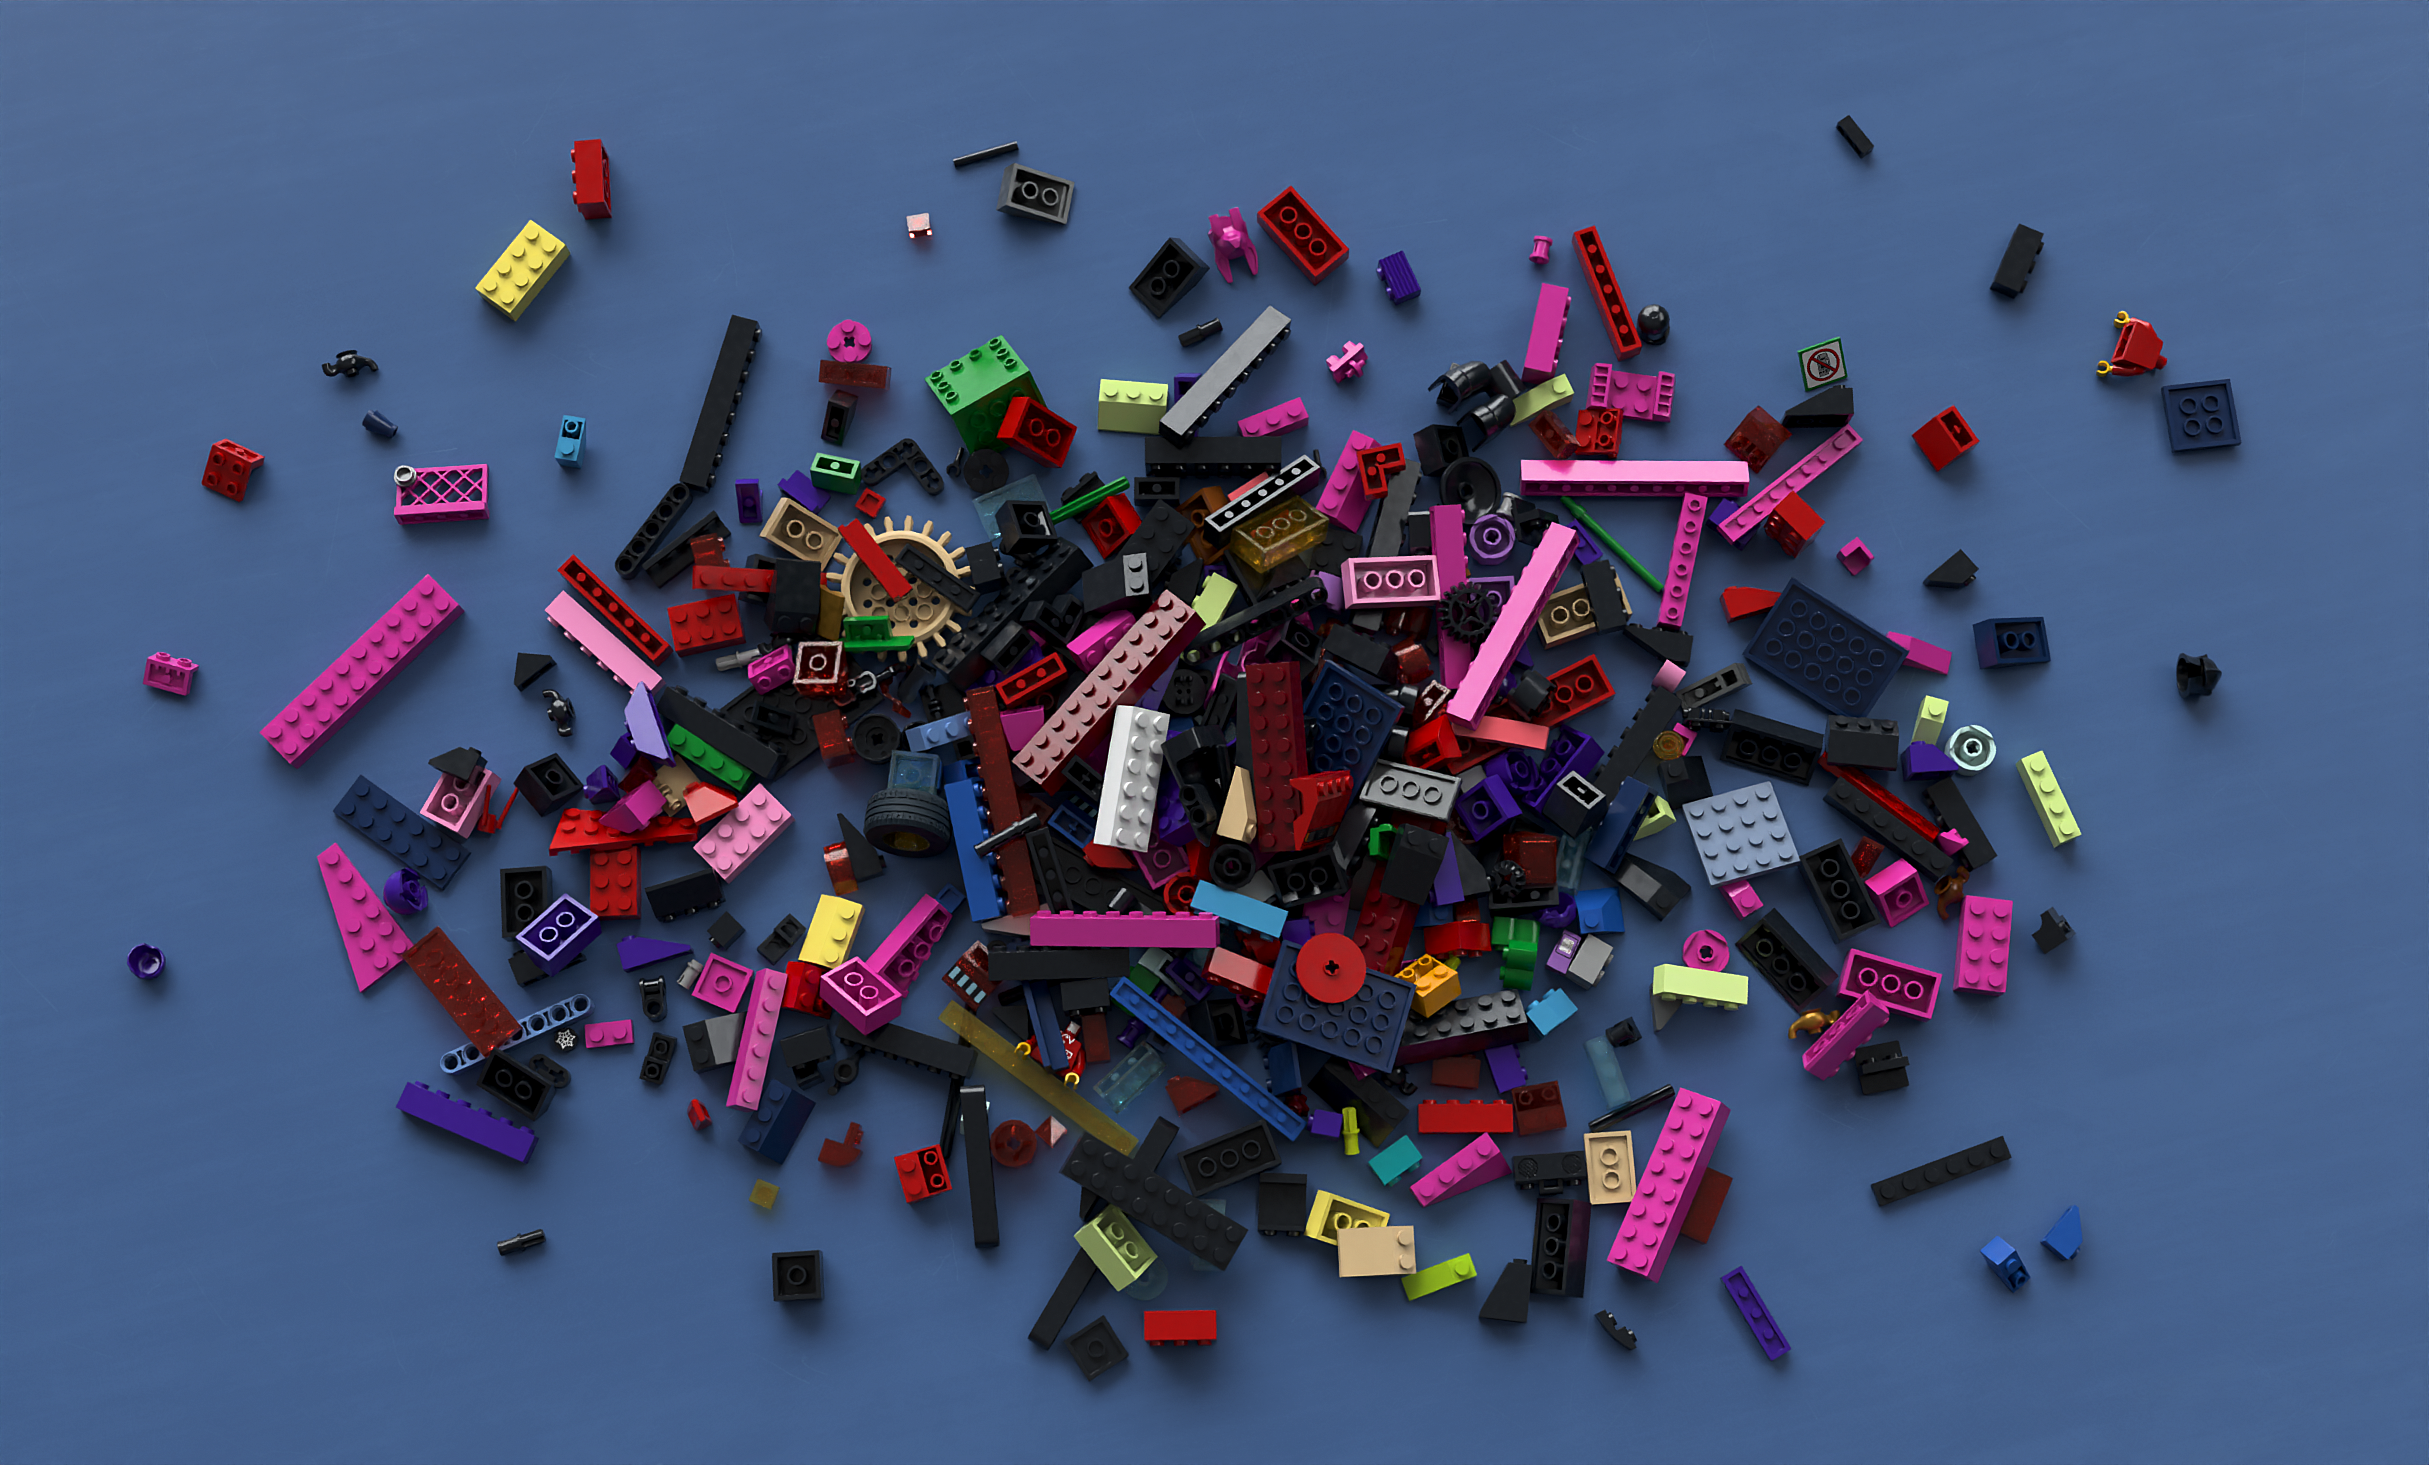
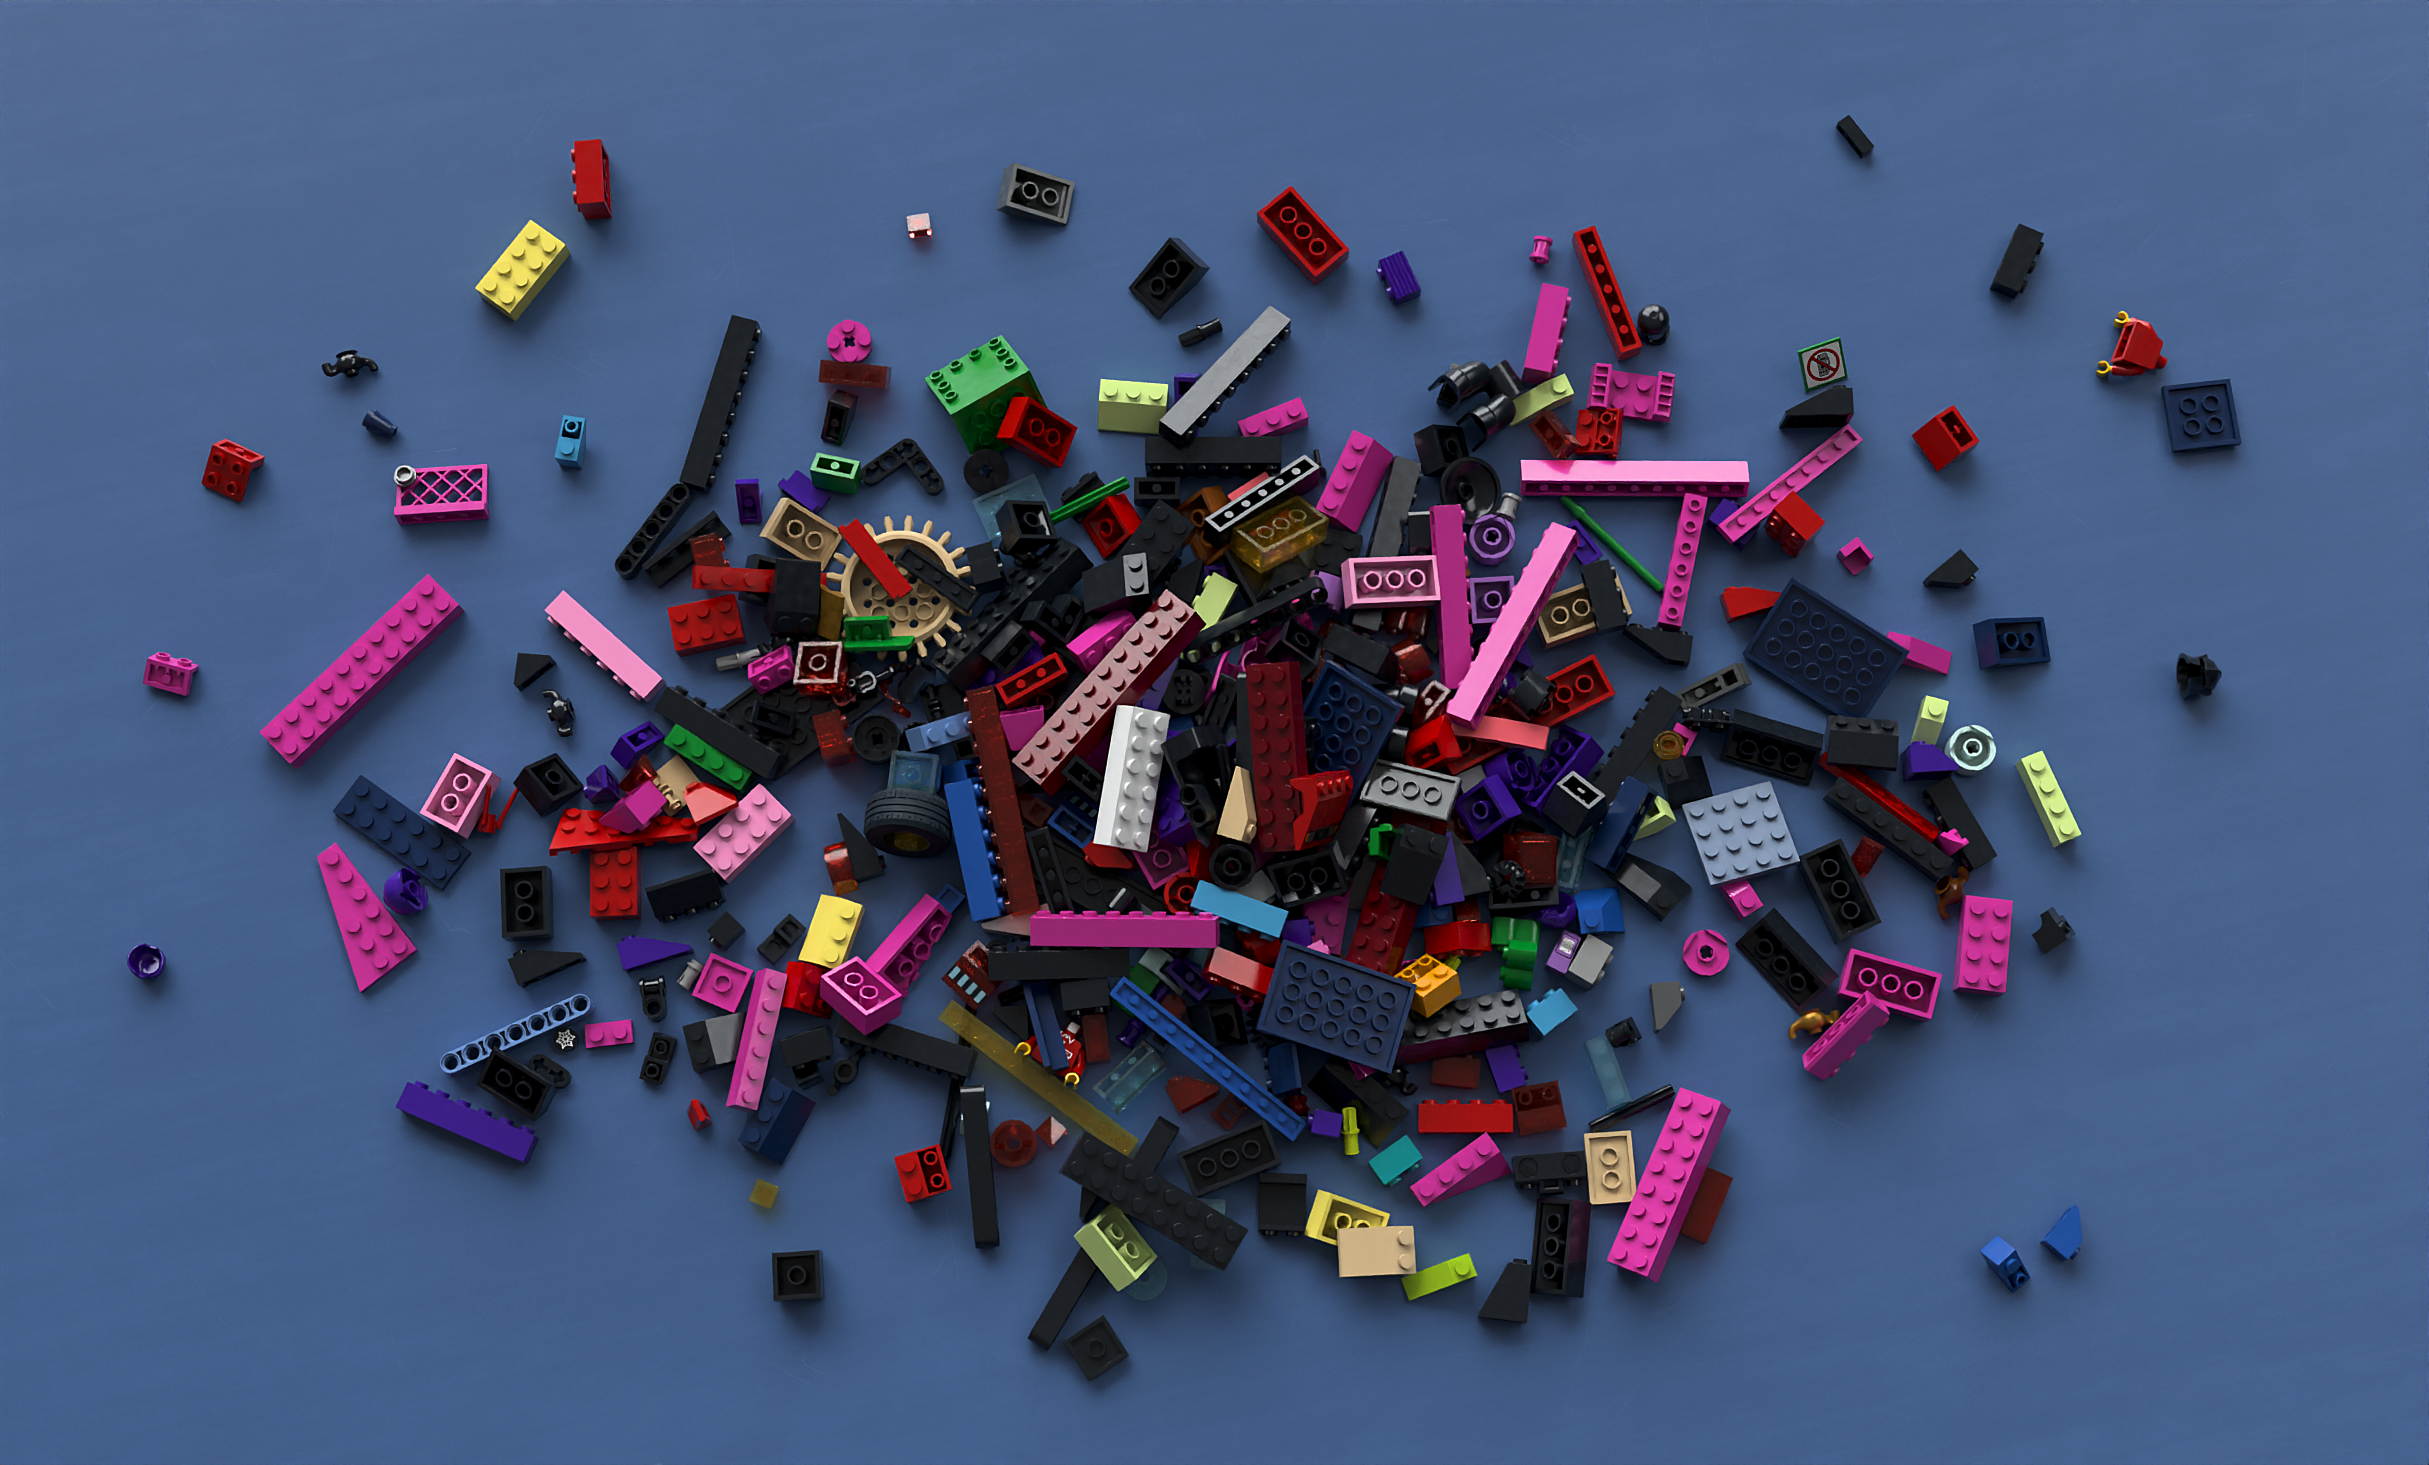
clear red plate [401,926,523,1058] -> none
black slope [428,747,488,786] -> none
black axle [497,1229,546,1256] -> none
dark purple slope [515,893,602,977] -> none
red brick [557,554,674,667] -> none
wedge [624,681,677,768] -> none
clear red brick [818,1122,864,1168] -> none
red plate [855,487,886,520] -> none
black hand [946,447,964,477] -> none
black bar [953,141,1019,168] -> none
black pin [973,812,1042,859] -> none
red piece [1144,1310,1217,1346] -> none
dark pink piece [1207,207,1258,283] -> none
red piece [1296,933,1366,1004] -> none
dark pink hips [1326,341,1368,383] -> none
red brick [1356,442,1406,501] -> none
black gear [1437,581,1499,644] -> none
black bracket [1510,497,1560,548] -> none
black slope [1595,1309,1637,1350] -> none
bright pink brick [1651,660,1686,693] -> none
yellowish green brick [1653,964,1748,1010] -> none
dark purple plate [1720,1266,1791,1361] -> none
clear red slope [1723,405,1793,474] -> none
black bracket [1854,1040,1910,1095] -> none
dark pink slope [1864,858,1929,928] -> none
black plate [1871,1136,2012,1207] -> none
none -> clear red slope [1211,1092,1248,1130]

